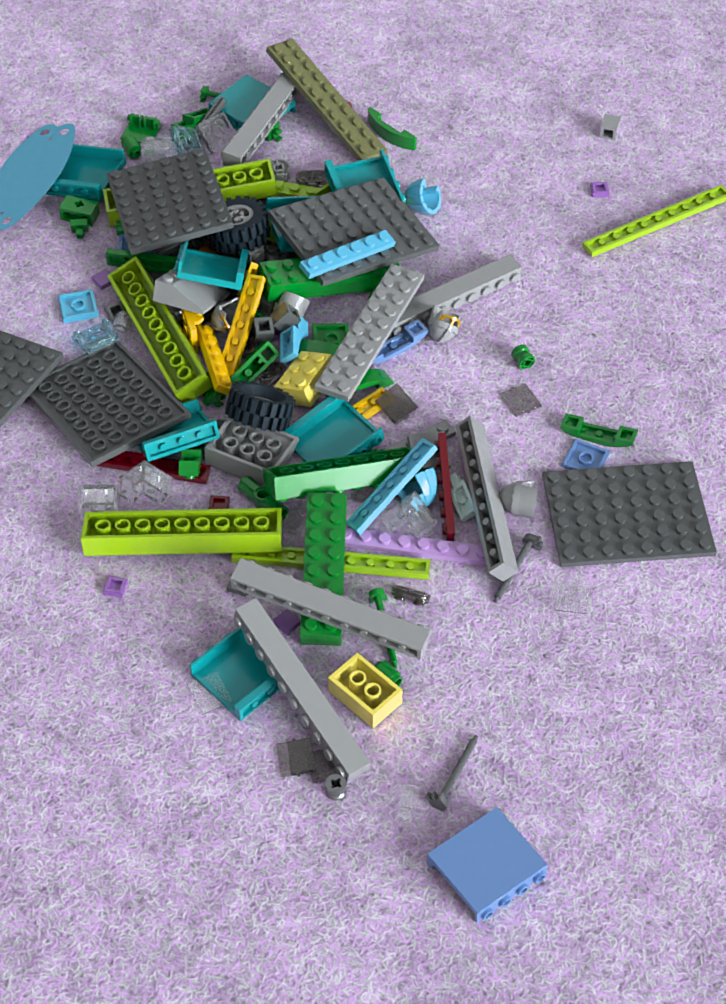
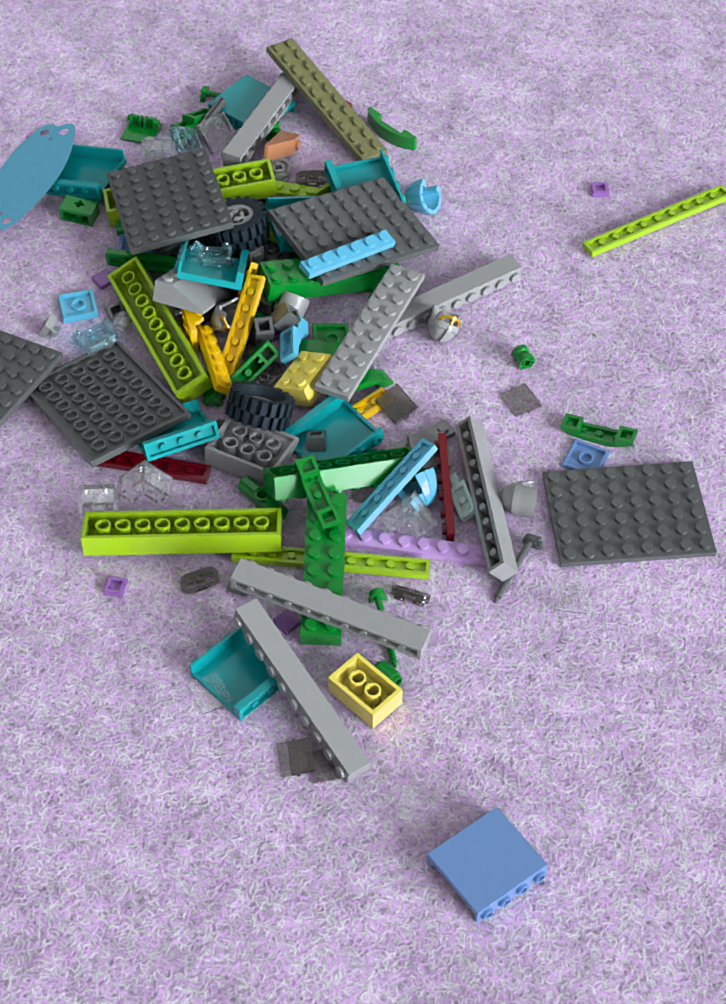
green tile [70,219,89,239] -> none
green brick [121,135,143,159] -> none
green slope [179,443,205,479] -> none
dark red tile [208,495,230,509] -> none
flat silver wheel [325,774,347,801] -> none
medium blue slope [372,319,429,364] -> none
dark grey piece [425,735,478,811] -> none
light grey brick [599,114,621,141] -> none
none -> light grey tile [38,314,62,338]
none -> clear smoke plate [180,567,219,594]
none -> clear light blue piece [188,241,235,267]
none -> nougat slope [263,130,301,161]
none -> green slope [295,455,341,530]
none -> flat silver slope [306,430,327,452]

